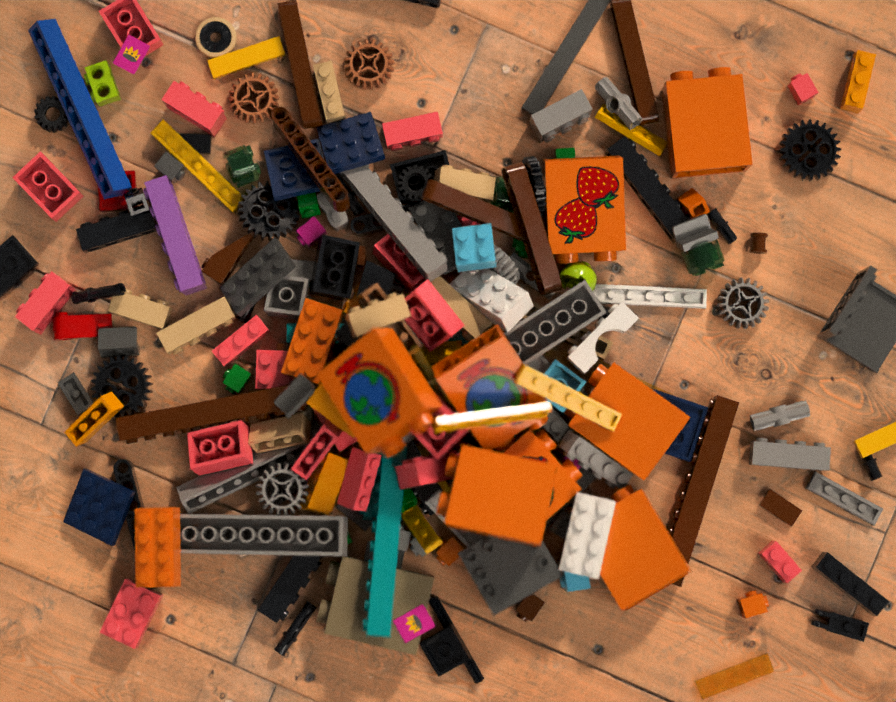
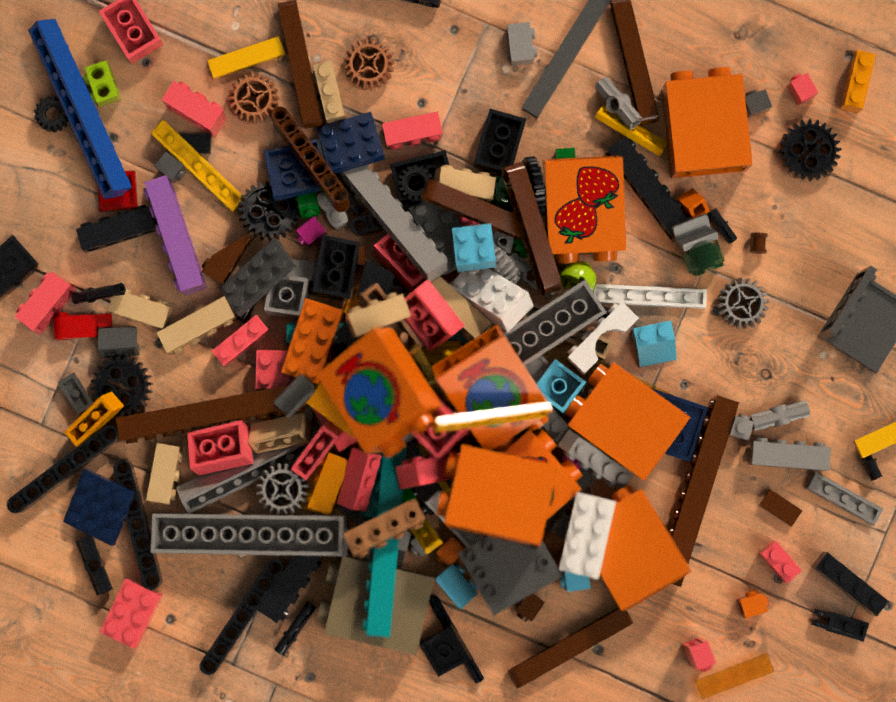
coral brick [12,151,84,222] -> none
dark pink sticker [113,35,150,74] -> none
black brick [124,187,150,216] -> none
orange brick [135,507,181,588] -> none
wheel [195,17,236,58] -> none
clear green brick [222,145,261,189] -> none
green brick [222,363,253,394] -> none
dark pink sticker [393,604,435,643] -> none
yellow tile [514,364,622,432] -> none
light grey brick [529,89,593,143] -> none
none -> black beam [7,425,119,513]
none -> black piece [76,536,113,596]
none -> tan brick [146,443,184,504]
none -> black beam [200,559,285,675]
none -> medium nougat brick [343,498,425,558]
none -> medium azure slope [435,563,478,610]
none -> black brick [474,109,526,175]
none -> light grey brick [493,231,514,256]
none -> light grey brick [507,22,537,66]
none -> reddish brown beam [507,607,633,689]
none -> medium azure slope [631,320,677,368]
none -> coral brick [682,637,716,672]
none -> light grey brick [729,414,754,441]
none -> dark grey brick [745,89,772,118]

